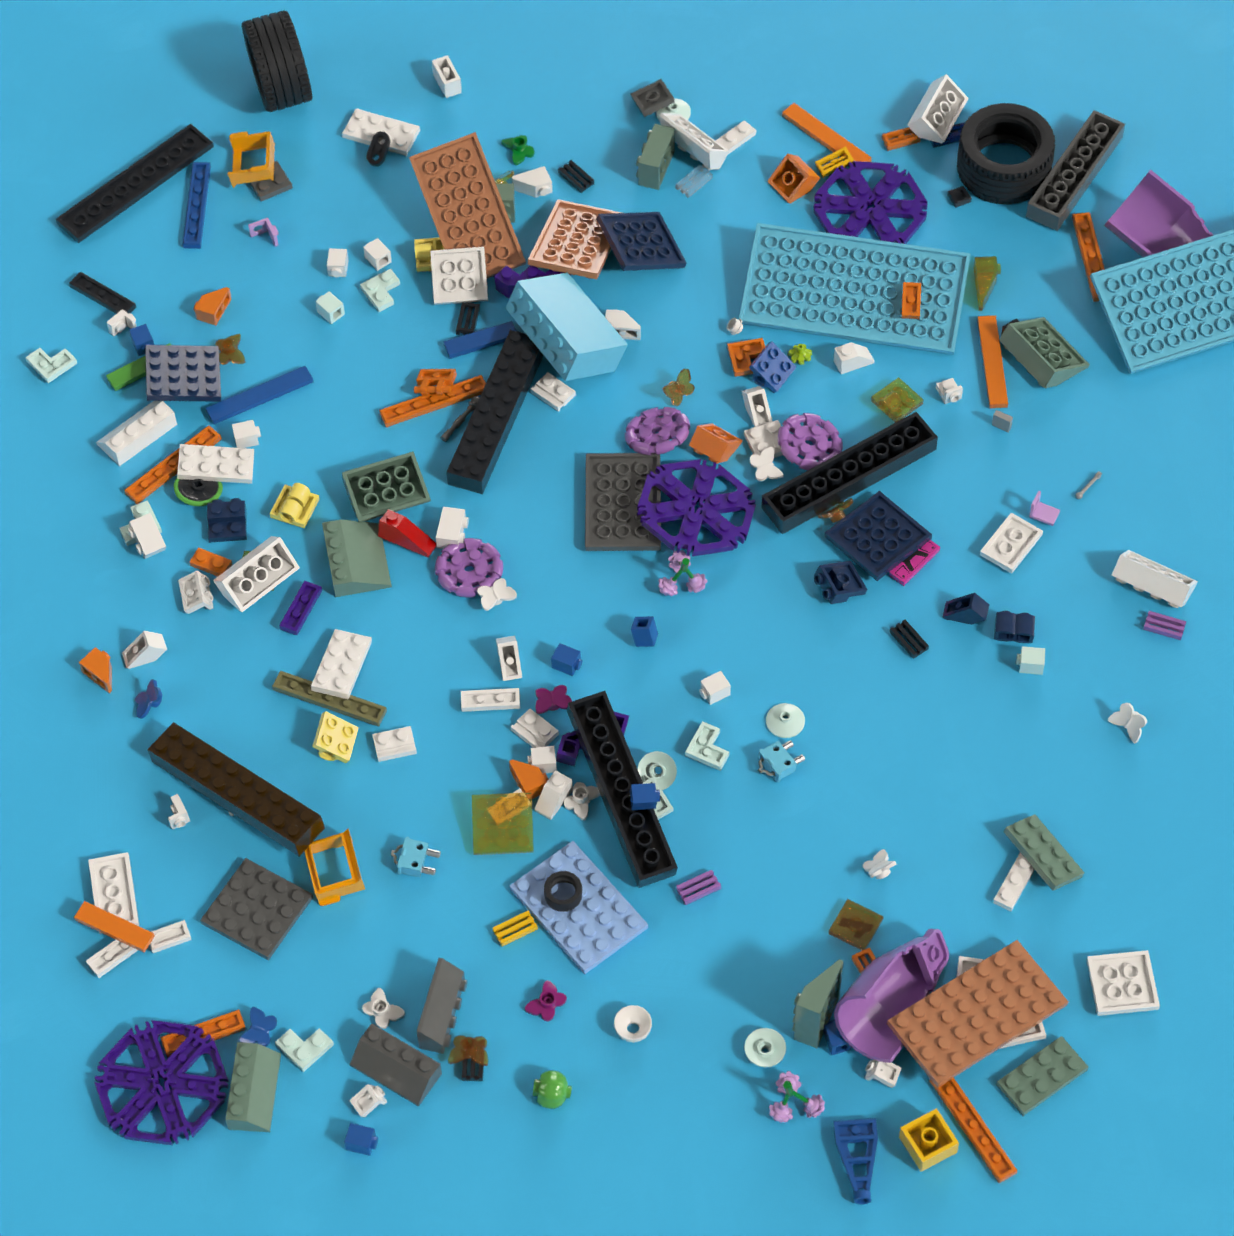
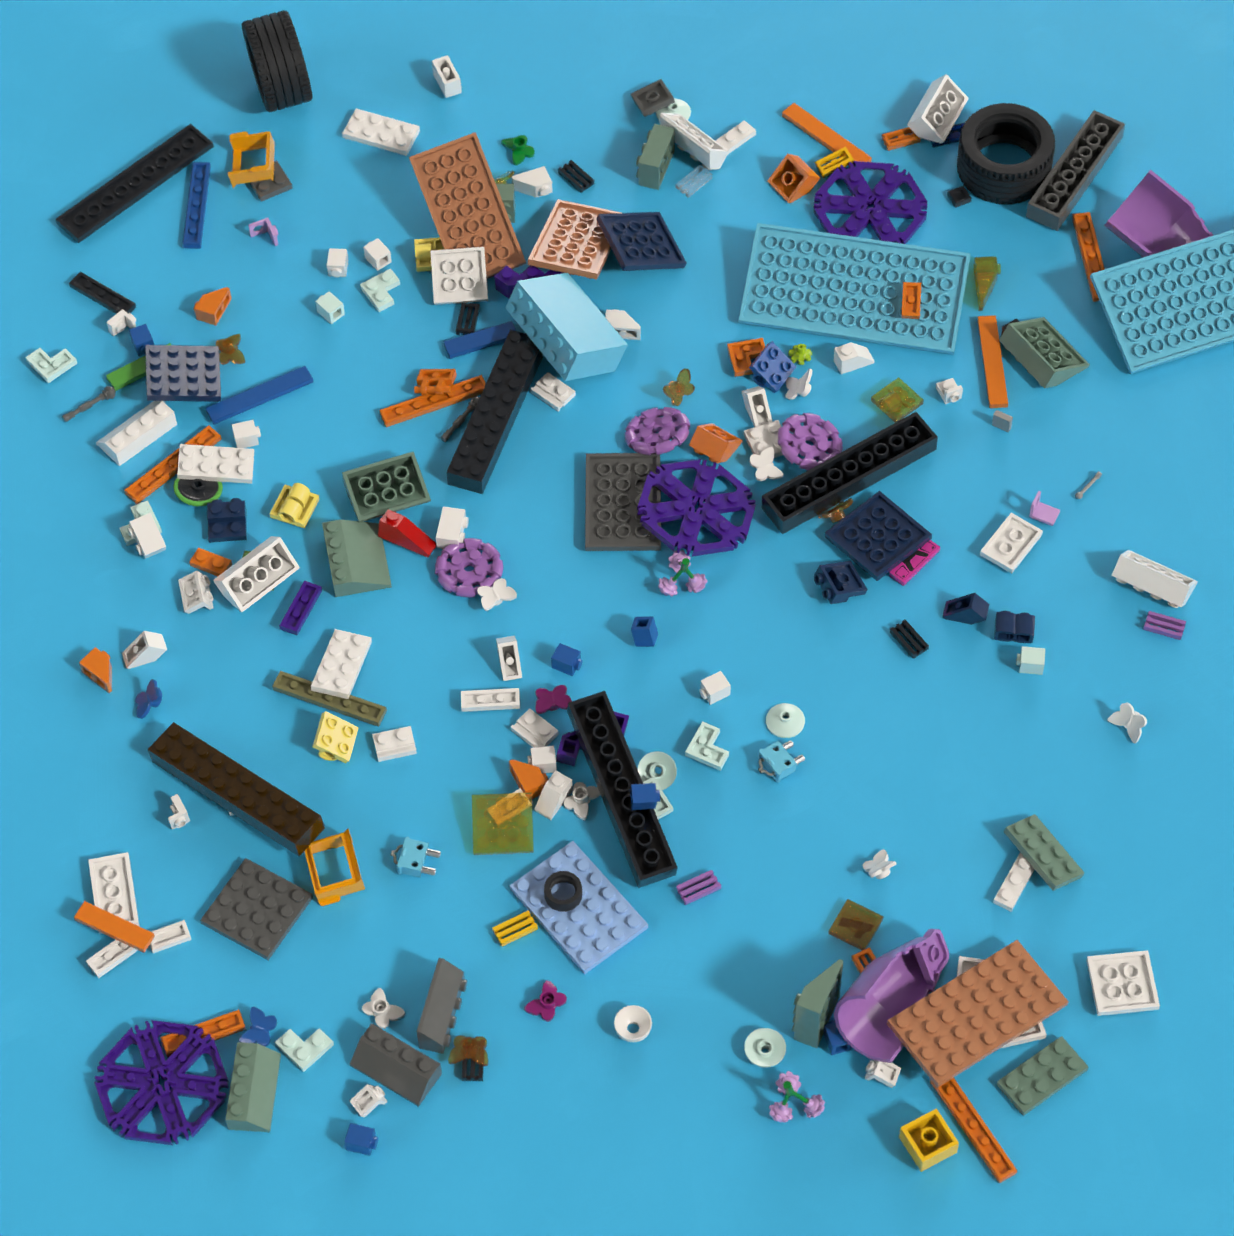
black plate [366,131,391,166] -> none
bright green plant [533,1070,572,1109] -> none
white plate [727,318,743,335] -> none
blue plate [833,1119,878,1205] -> none
none -> dark grey piece [62,386,116,422]
none -> white animal [785,368,813,400]

